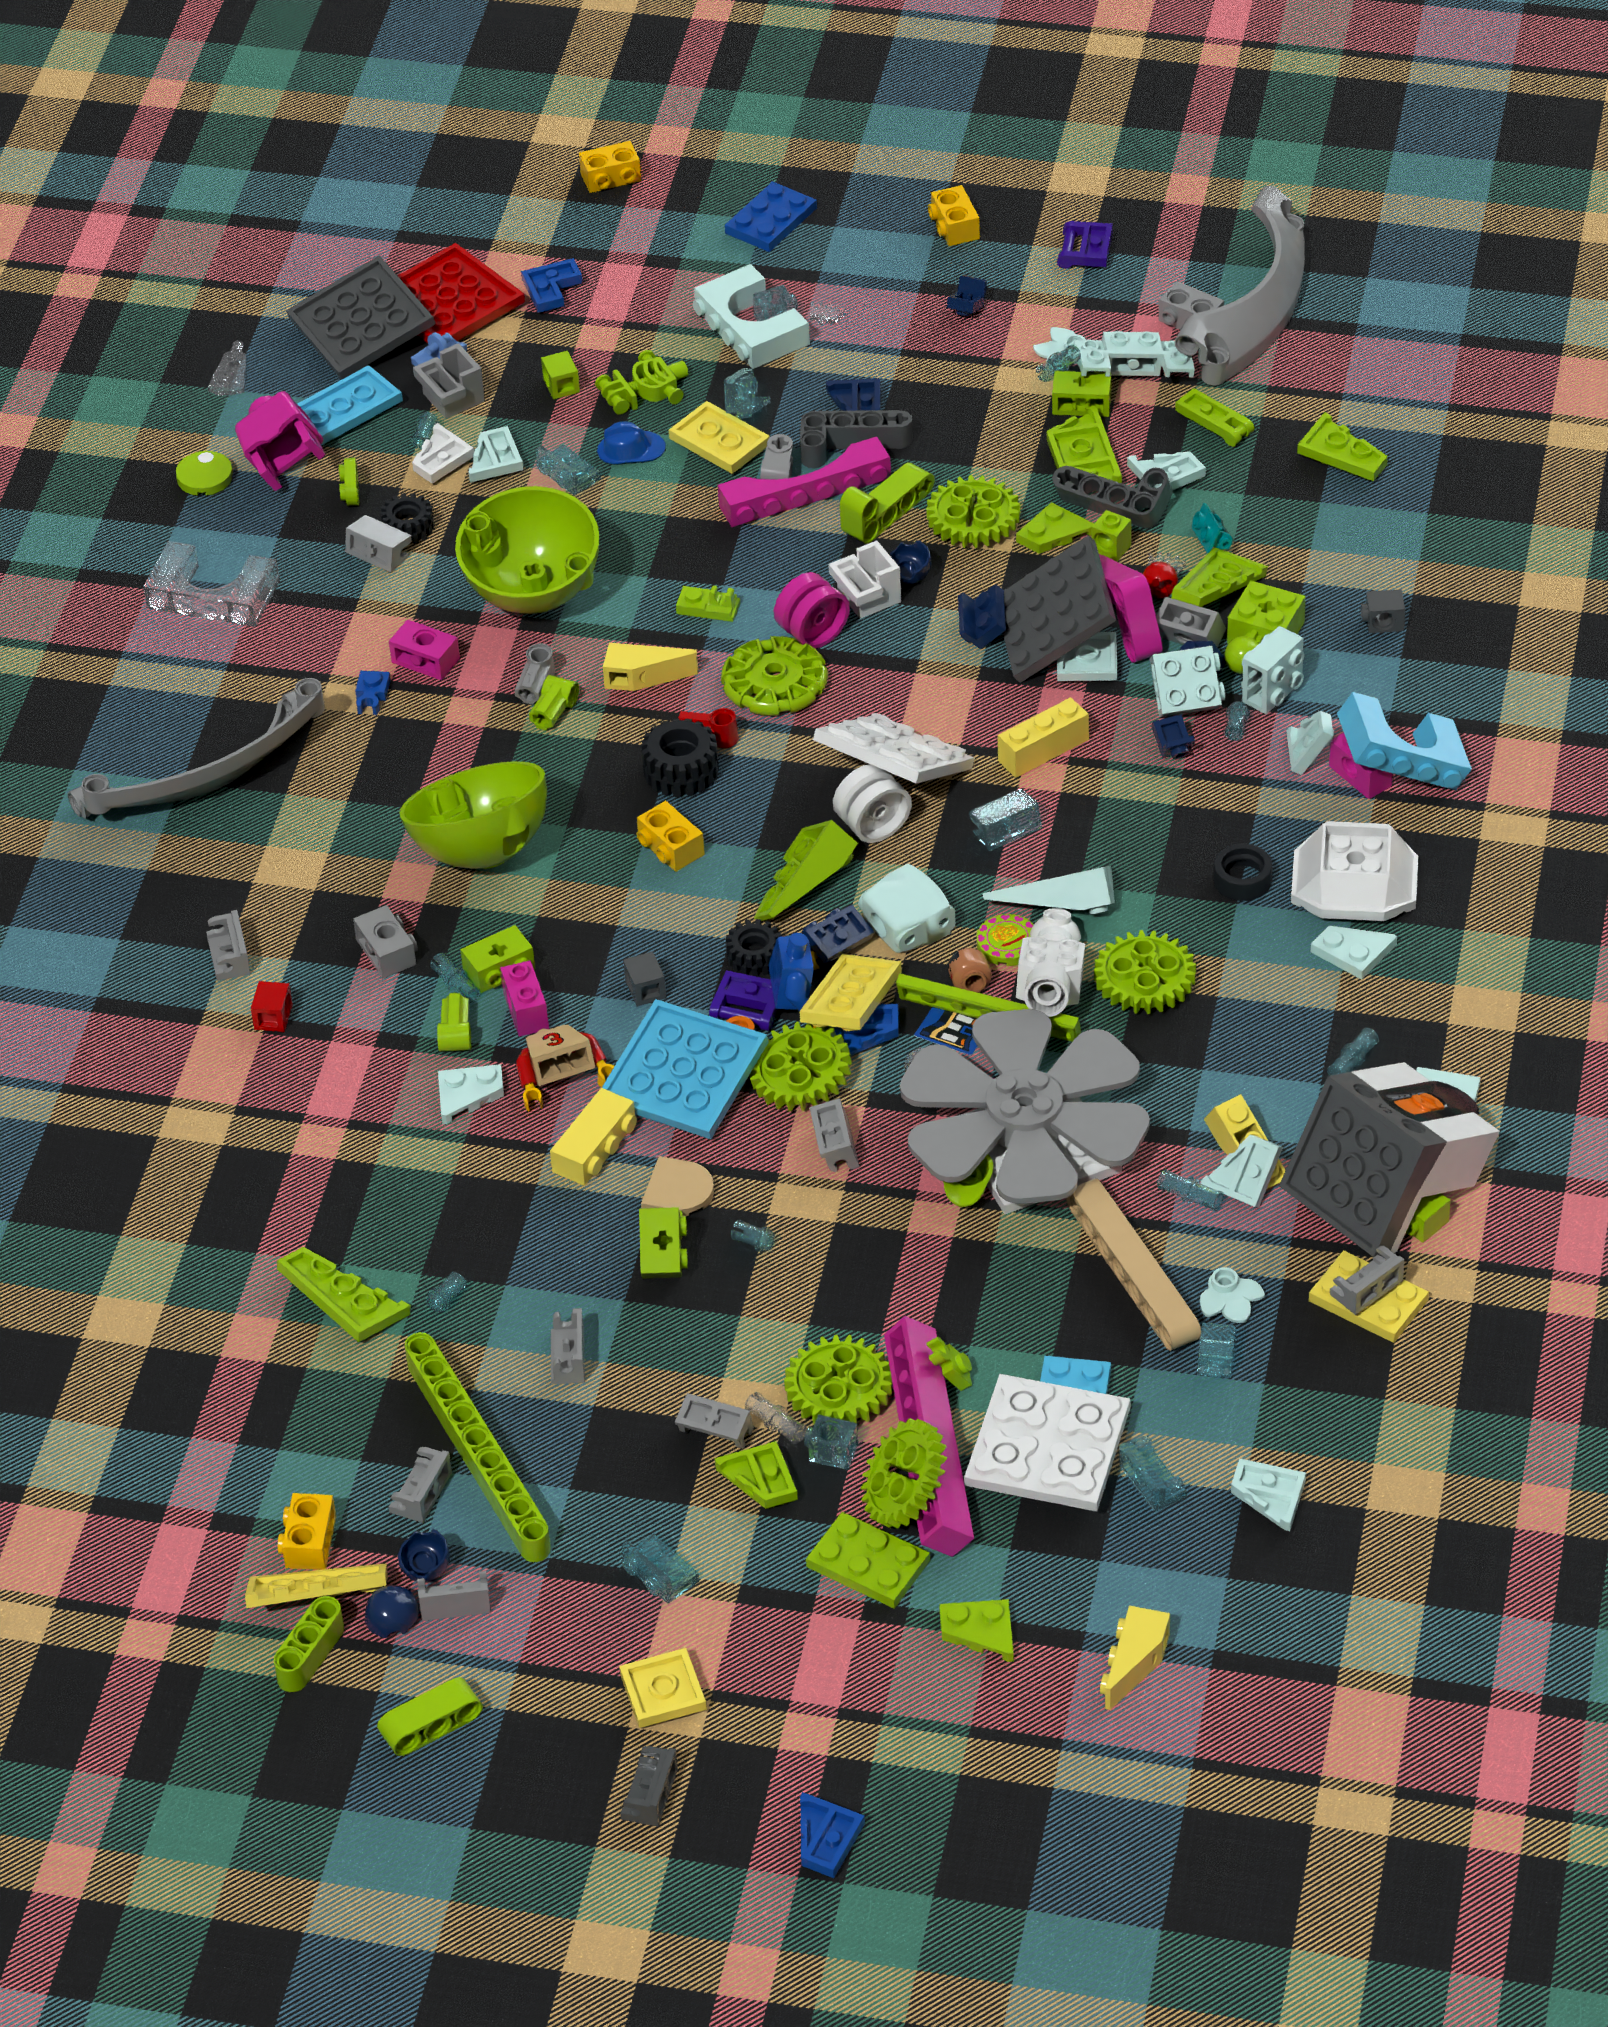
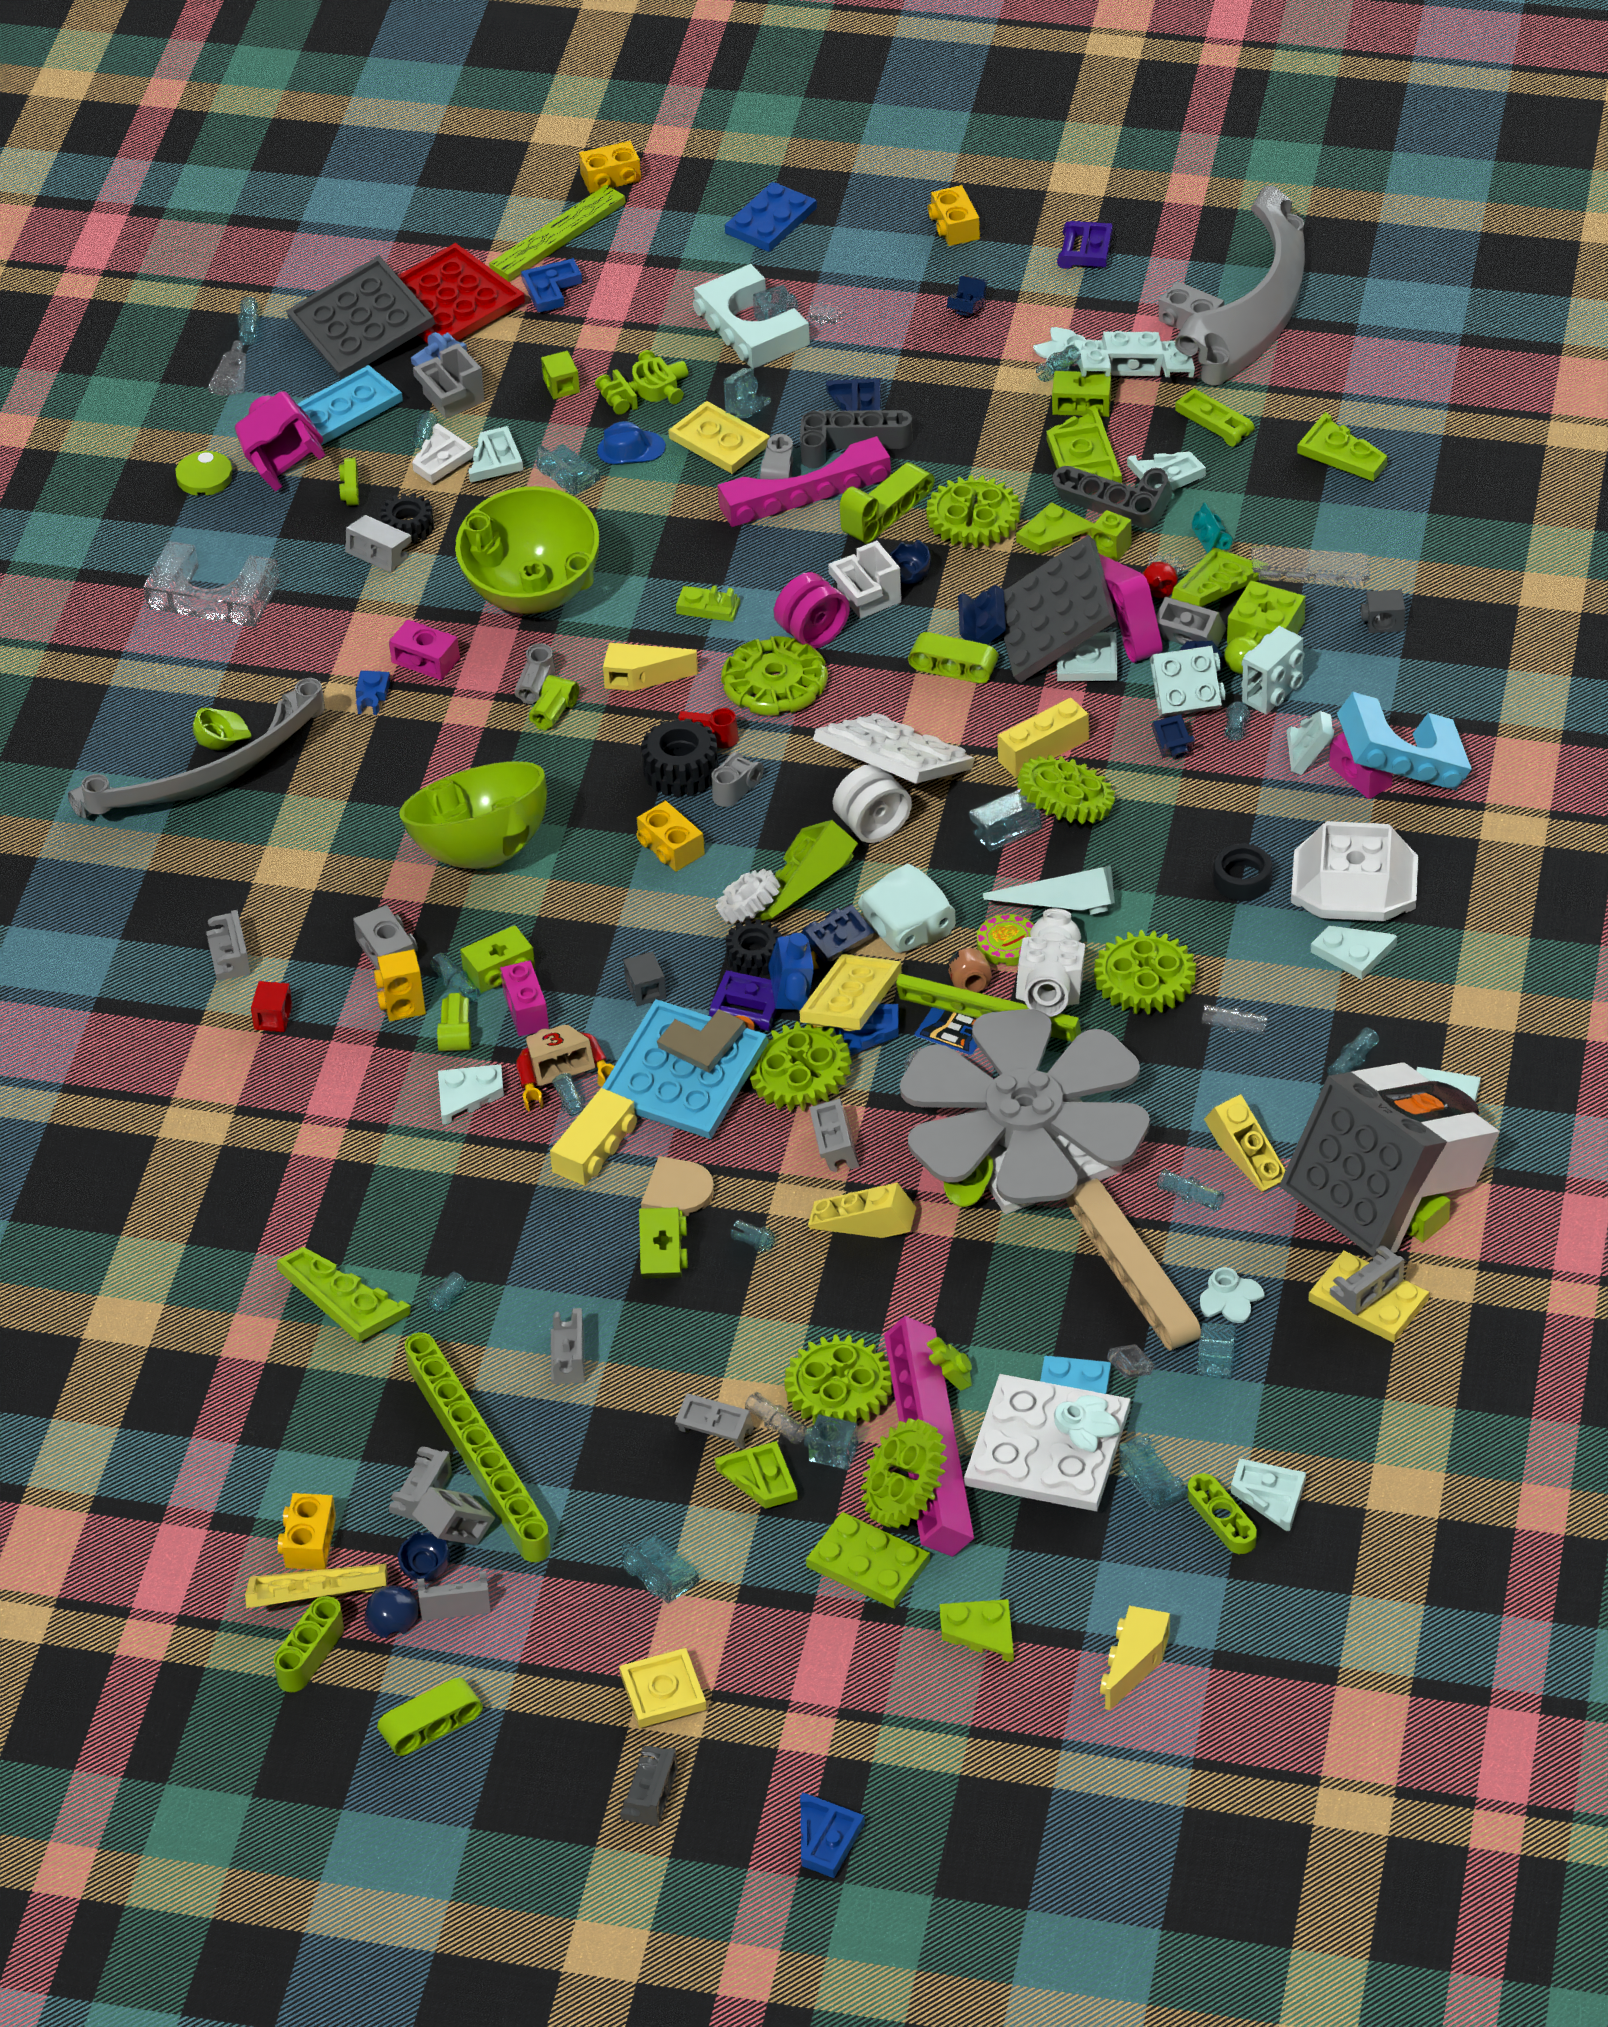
light aqua wing [1200,1135,1283,1208] -> none
none -> lime piece [193,708,251,751]
none -> clear light blue pin [237,297,259,345]
none -> yellow brick [373,949,426,1022]
none -> light grey brick [412,1487,495,1545]
none -> lime tile [489,185,626,282]
none -> clear light blue pin [552,1073,585,1116]
none -> dark tan tile [657,1009,746,1073]
none -> light grey piece [712,752,764,807]
none -> white gear [716,869,781,924]
none -> light yellow slope [808,1182,916,1238]
none -> lime beam [908,632,999,684]
none -> lime gear [1017,755,1115,824]
none -> light aqua plate [1054,1395,1120,1452]
none -> clear tile [1107,1344,1155,1379]
none -> lime beam [1187,1473,1257,1554]
none -> clear pin [1201,1004,1268,1035]
none -> clear windscreen [1251,546,1370,588]

